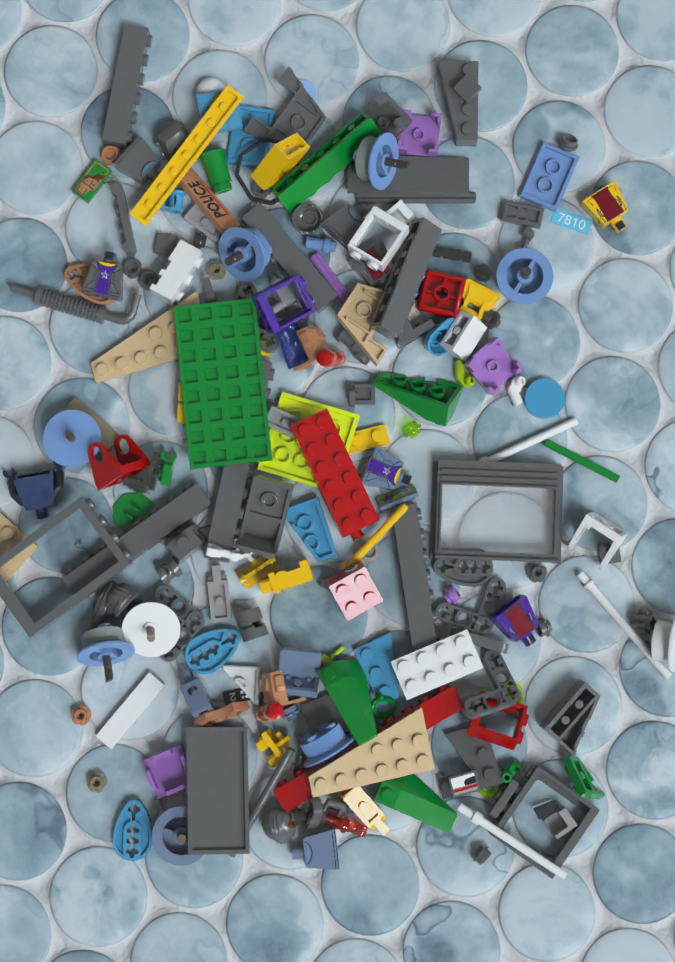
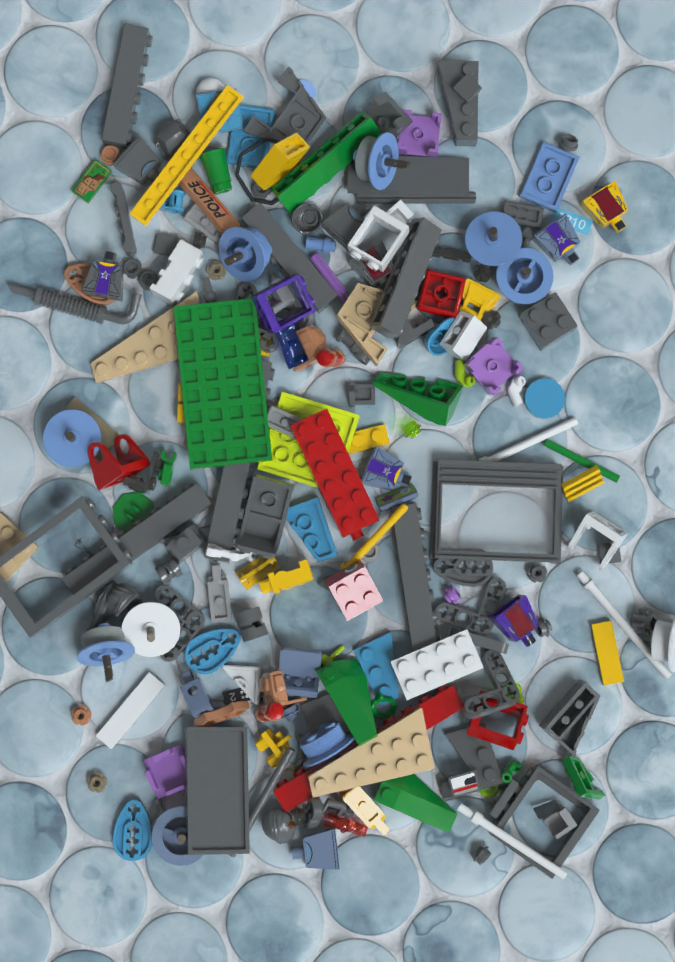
dark blue torso [3,461,66,519] -> none
none -> medium blue piece [465,212,522,266]
none -> dark grey brick [519,292,578,351]
none -> torso [532,213,580,266]
none -> yellow tile [561,465,604,502]
none -> yellow tile [591,621,624,686]

